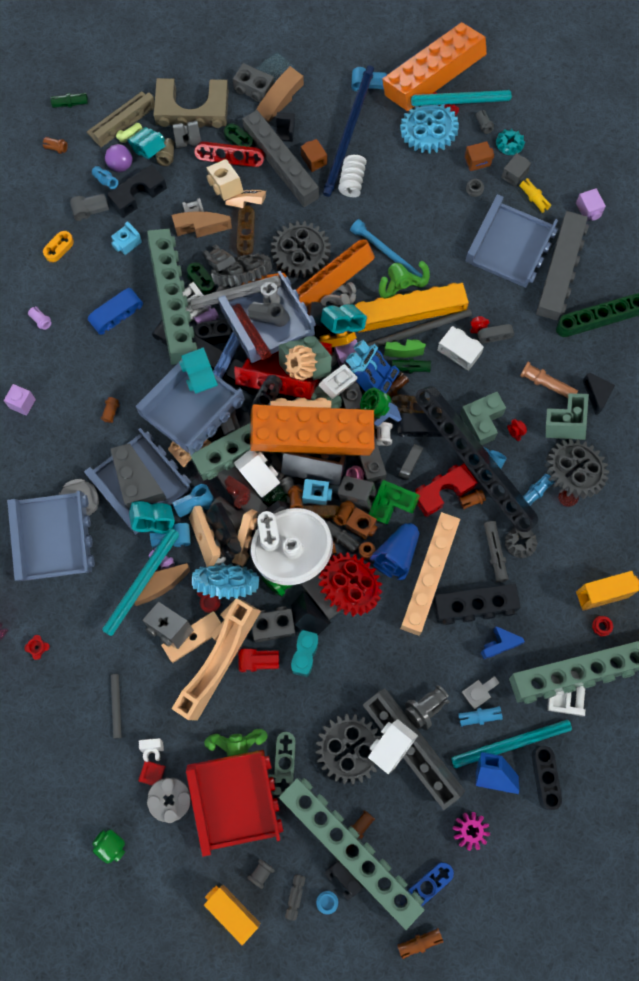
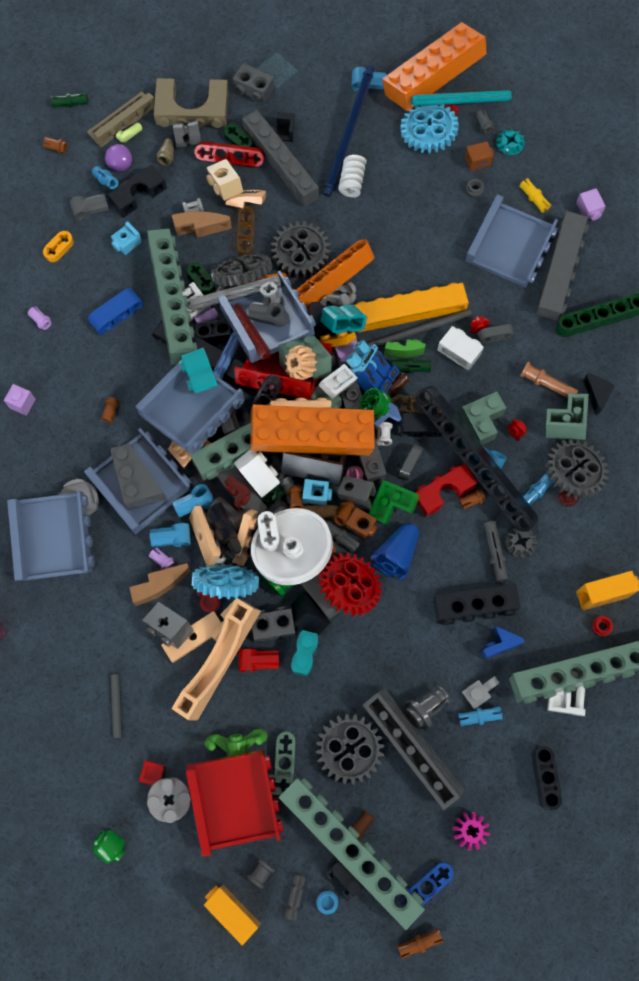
red plate [24,635,50,660] -> none
teal axle [102,528,179,636] -> none
teal brick [127,127,166,159] -> none
teal brick [129,501,175,534] -> none
white tile [139,738,164,762] -> none
dark grey hinge [203,245,236,271] -> none
medium nougat slope [256,66,304,122] -> none
dark orange brick [301,139,327,172] -> none
dark azure piece [350,219,423,278] -> none
dark orange pin [359,542,375,560] -> none
white brick [368,719,418,774] -> none
bright green piece [379,261,430,299] -> none
light nougat arch [400,512,460,636] -> none
teal axle [451,720,572,768] -> none
blue slope [476,752,519,794] -> none
dark grey brick [501,153,531,187] -> none

